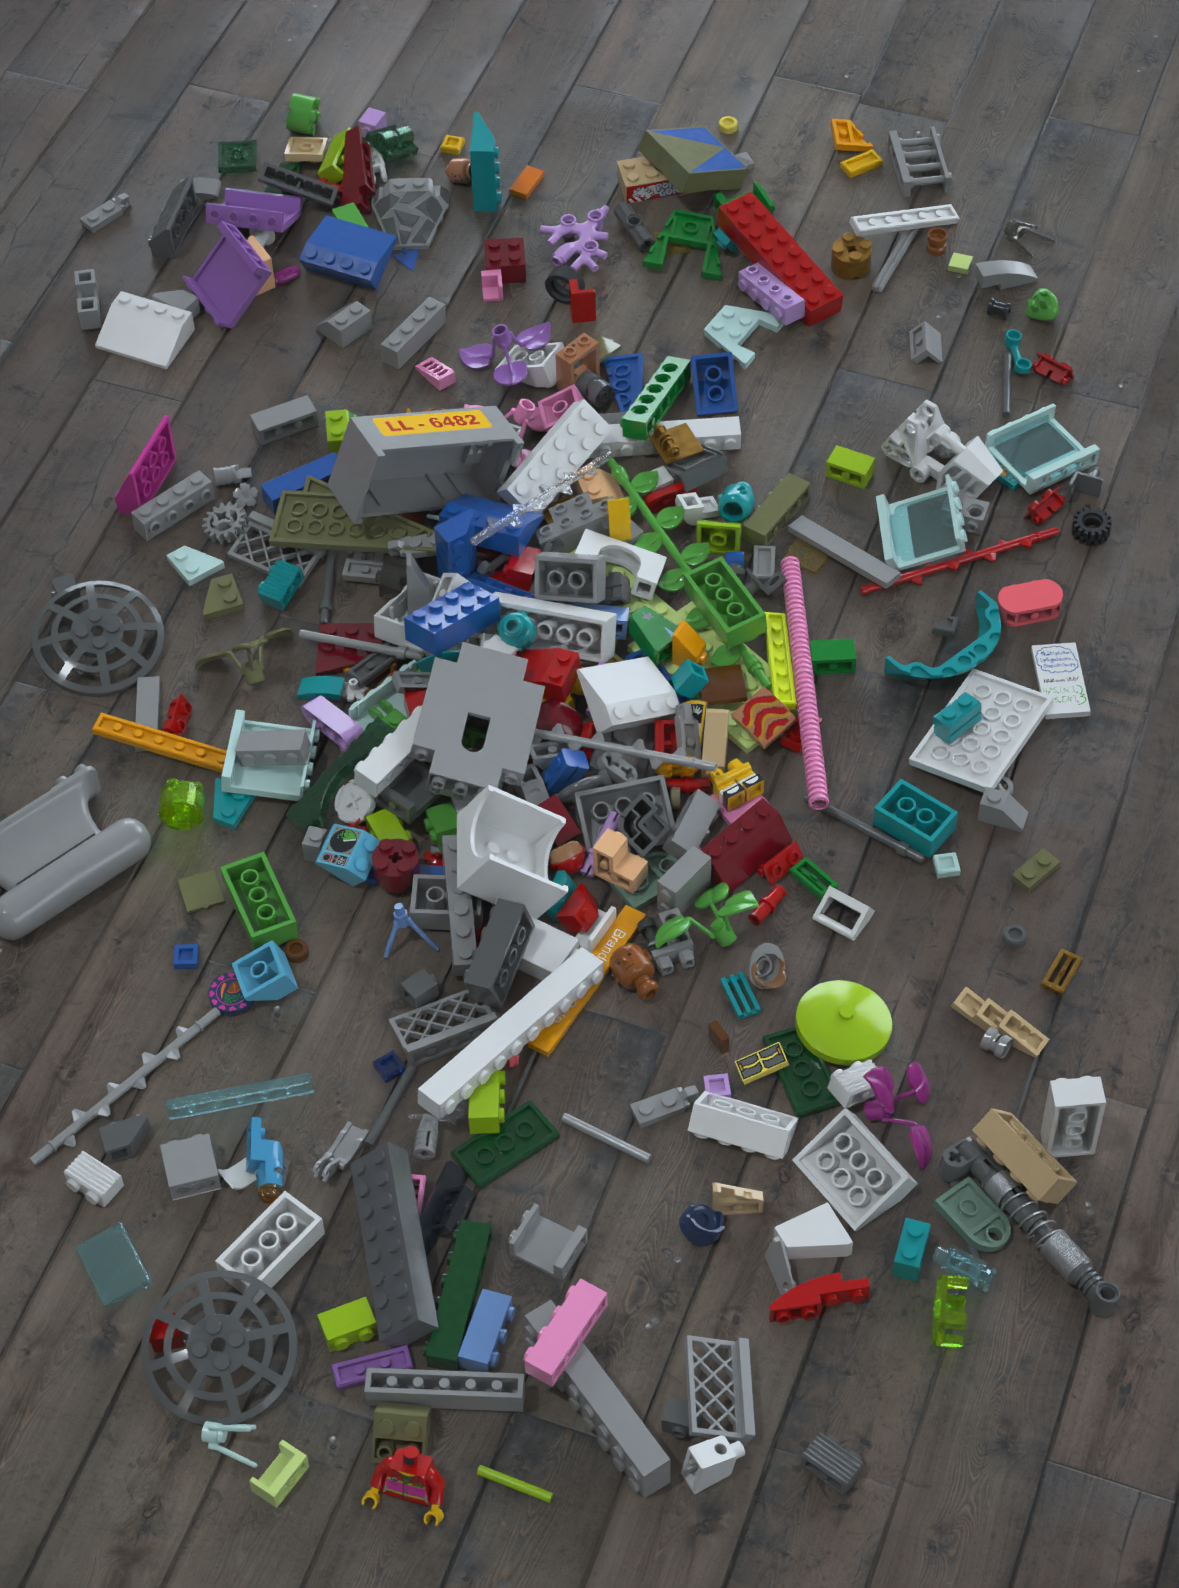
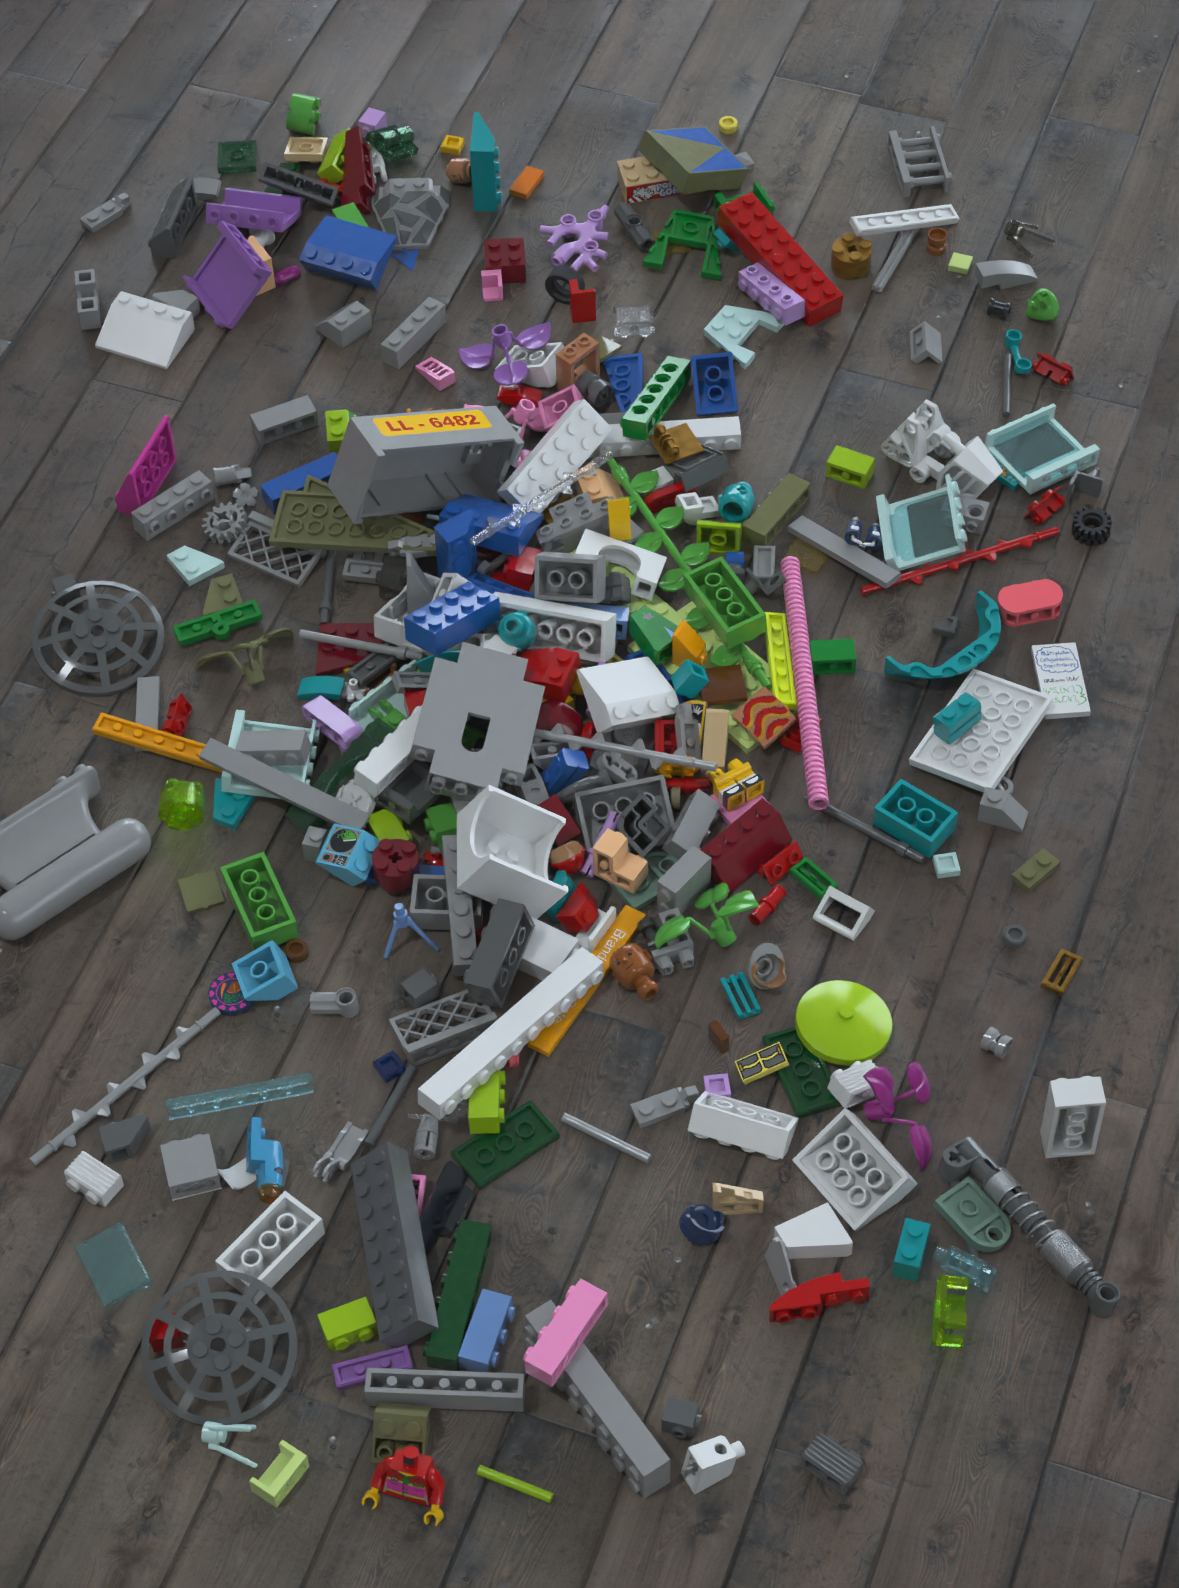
blue tile [173,944,199,970] -> none
teal brick [258,559,304,611] -> none
light grey panel [508,1203,588,1281] -> none
light grey fence [684,1335,755,1446] -> none
light orange wing [830,119,873,152] -> none
yellow tile [840,149,883,179] -> none
tan slope [950,987,1050,1058] -> none
tan brick [972,1108,1078,1204] -> none
none -> green hinge [173,599,263,647]
none -> light grey tile [199,738,370,830]
none -> light grey piece [310,987,360,1018]
none -> red slope [496,385,543,408]
none -> clear brick [613,305,654,338]
none -> dark blue piece [845,517,882,551]

